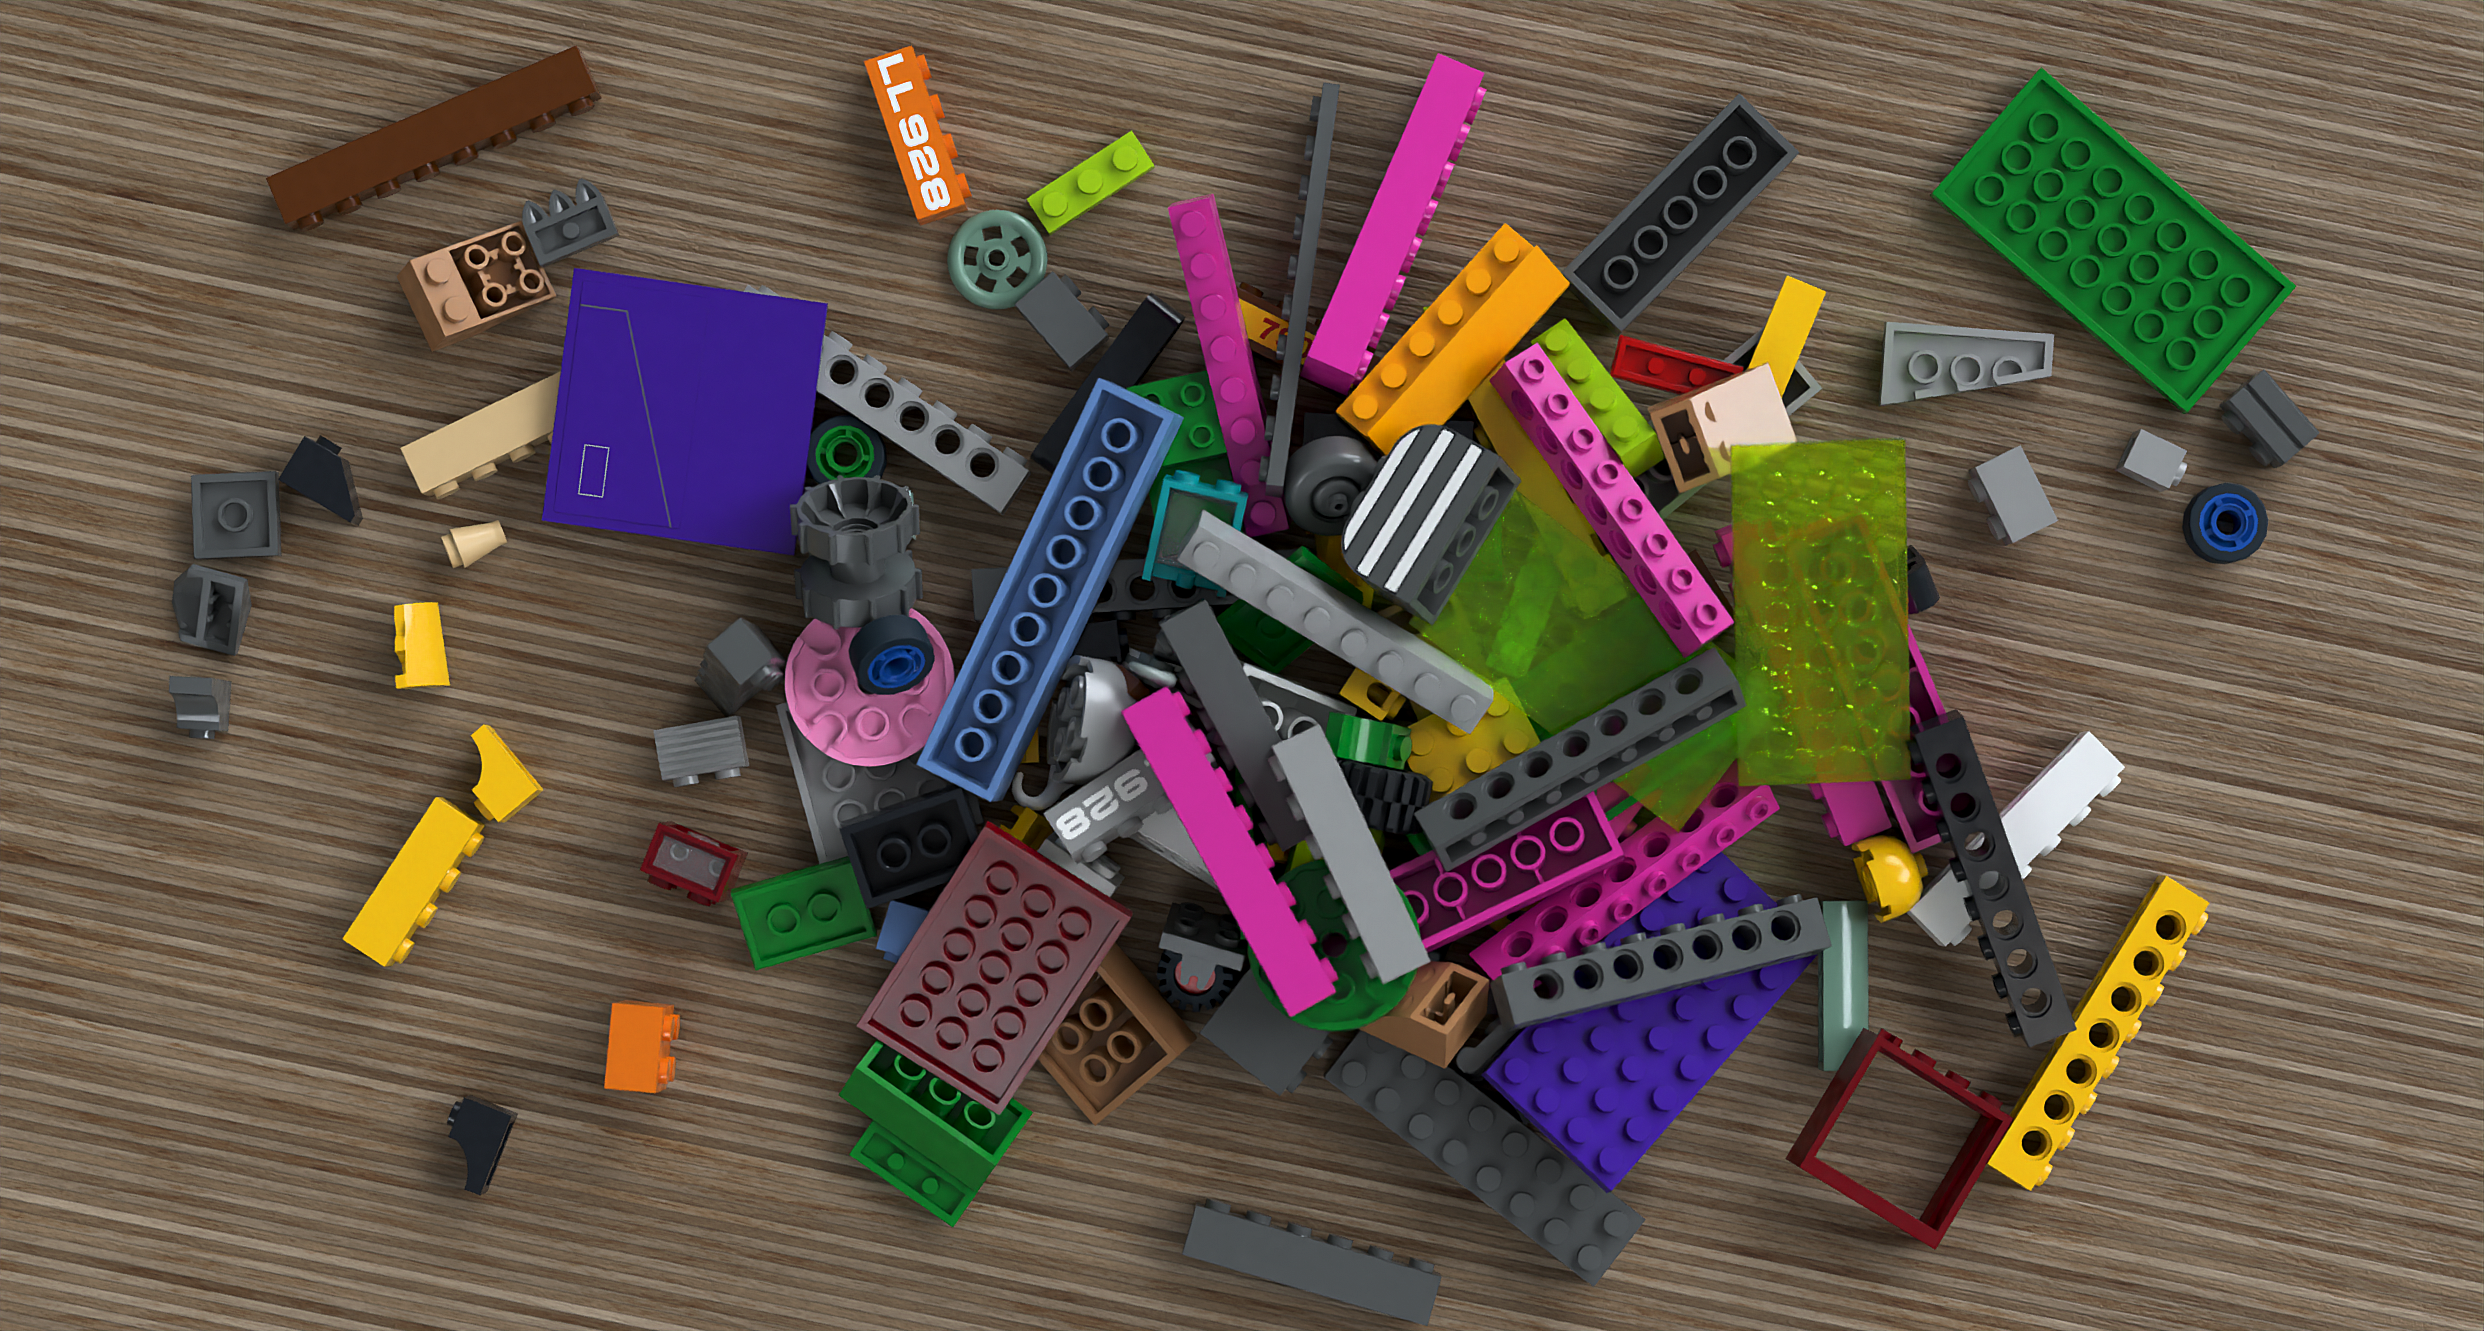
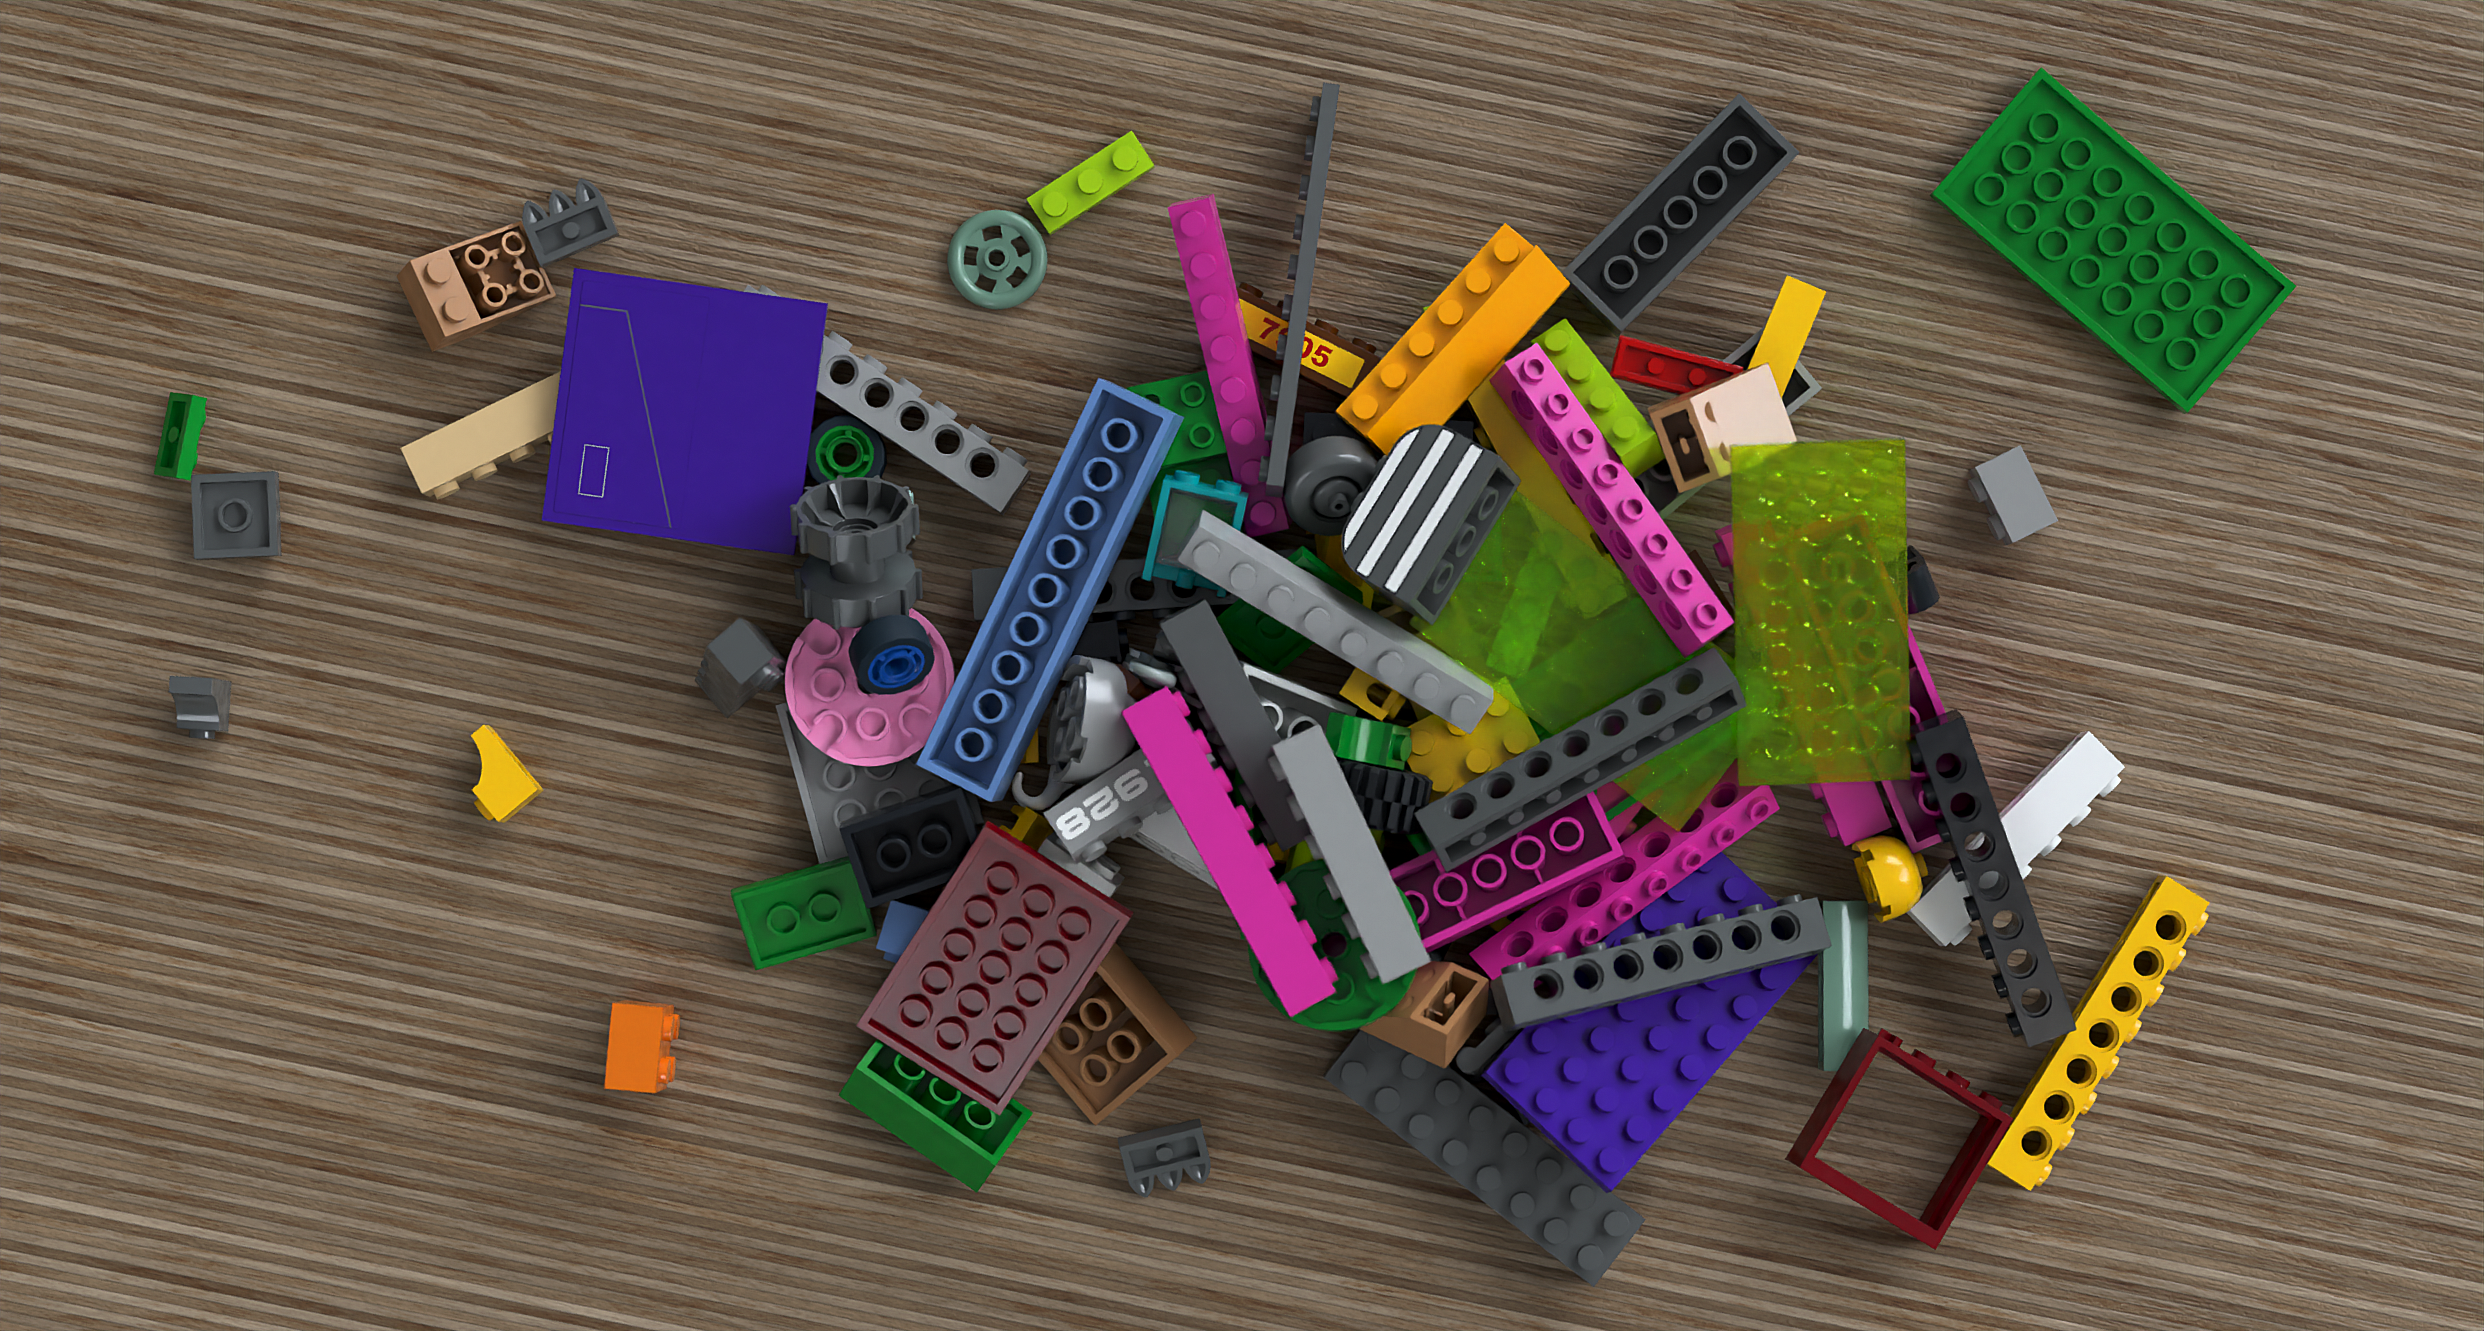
dark grey slope [172,564,252,656] -> none
reddish brown brick [266,46,602,232] -> none
black slope [278,435,363,526] -> none
yellow brick [342,797,485,967] -> none
yellow slope [394,602,450,689] -> none
tan cone [441,520,507,568] -> none
black arch [447,1095,518,1195] -> none
dark red piece [640,821,748,907] -> none
light grey brick [654,716,749,787] -> none
green plate [849,1120,978,1227] -> none
orange brick [864,45,972,226] -> none
dark grey brick [1015,271,1109,372] -> none
black beam [1030,293,1185,474] -> none
dark grey plate [1157,902,1248,1012] -> none
dark grey brick [1182,1198,1441,1326] -> none
dark grey brick [1199,967,1333,1096] -> none
dark pink brick [1300,53,1487,396] -> none
light grey wing [1878,322,2054,407] -> none
light grey brick [2115,429,2187,492] -> none
wheel [2182,483,2268,564] -> none
dark grey brick [2219,369,2320,468] -> none
none -> green plate [154,392,207,481]
none -> dark grey plate [1118,1118,1211,1197]

